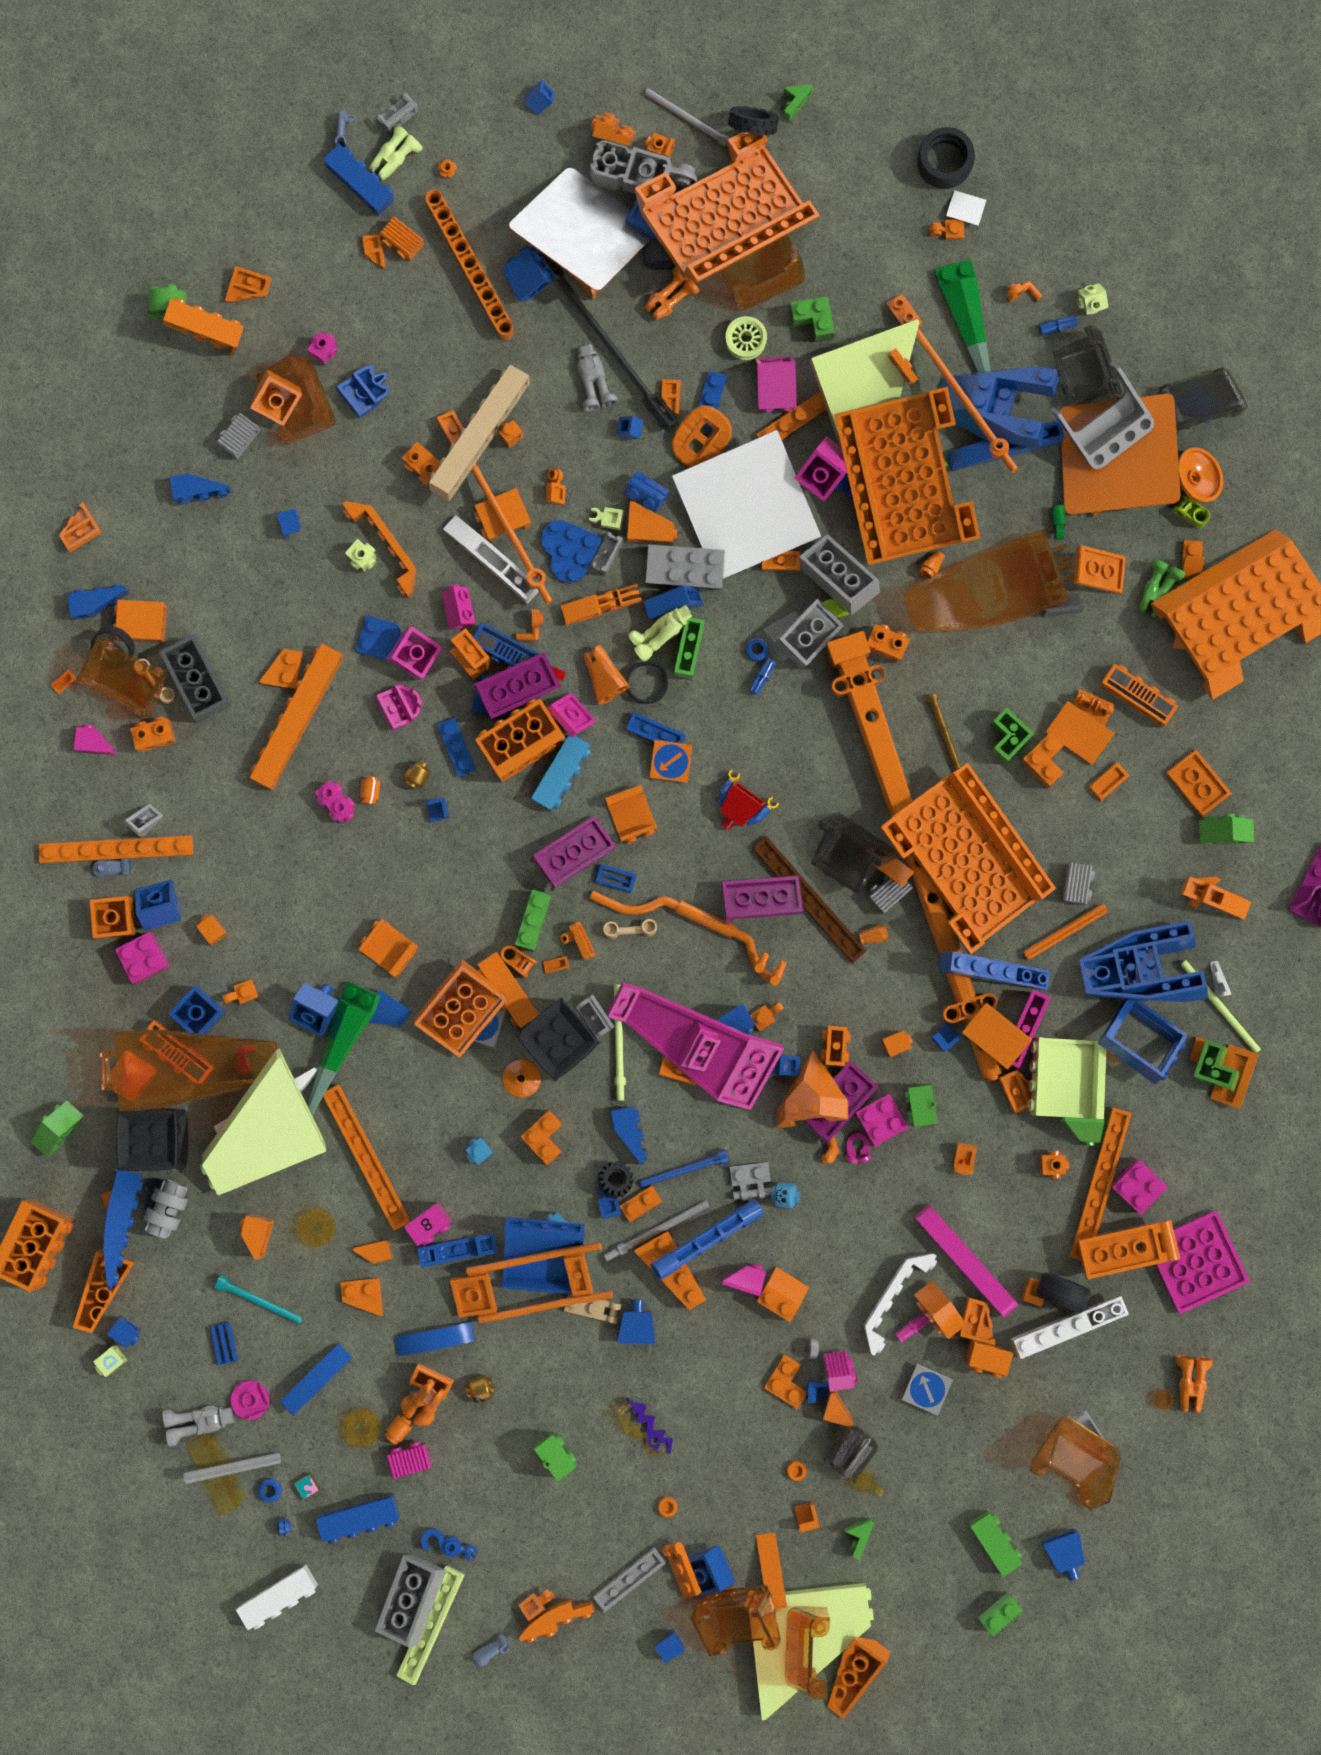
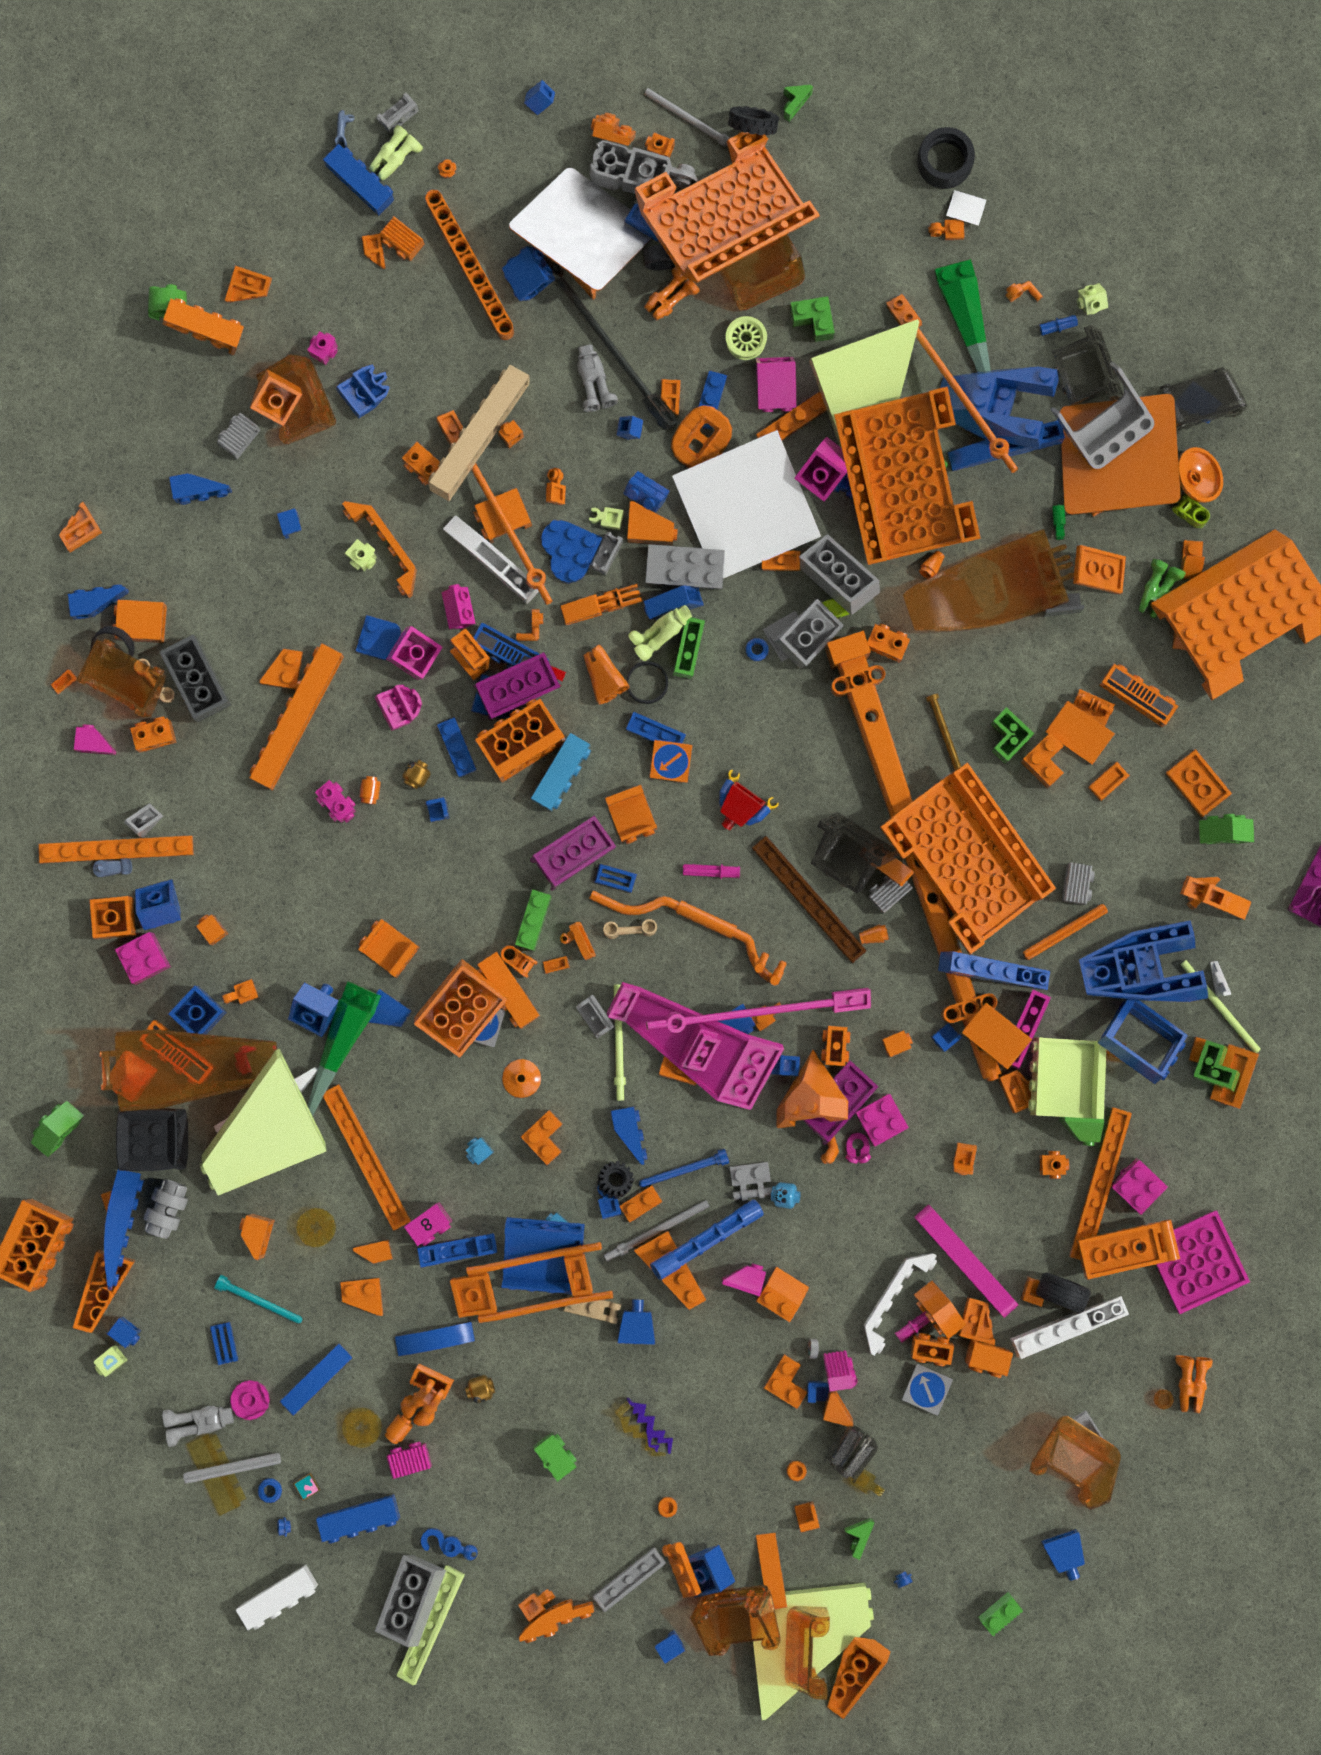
sand blue piece [473,1635,509,1667] -> none
black piece [516,997,600,1082] -> none
dark pink plate [547,693,596,738] -> none
magenta plate [721,876,803,925] -> none
blue axle [749,658,776,695] -> none
orange plate [887,348,918,386] -> none
bright green brick [905,1084,938,1127] -> none
bright green brick [968,1511,1022,1577] -> none
none -> dark pink bar [646,988,871,1033]
none -> dark pink axle [683,864,740,879]
none -> blue plate [894,1572,913,1589]
none -> orange brick [910,1333,954,1366]

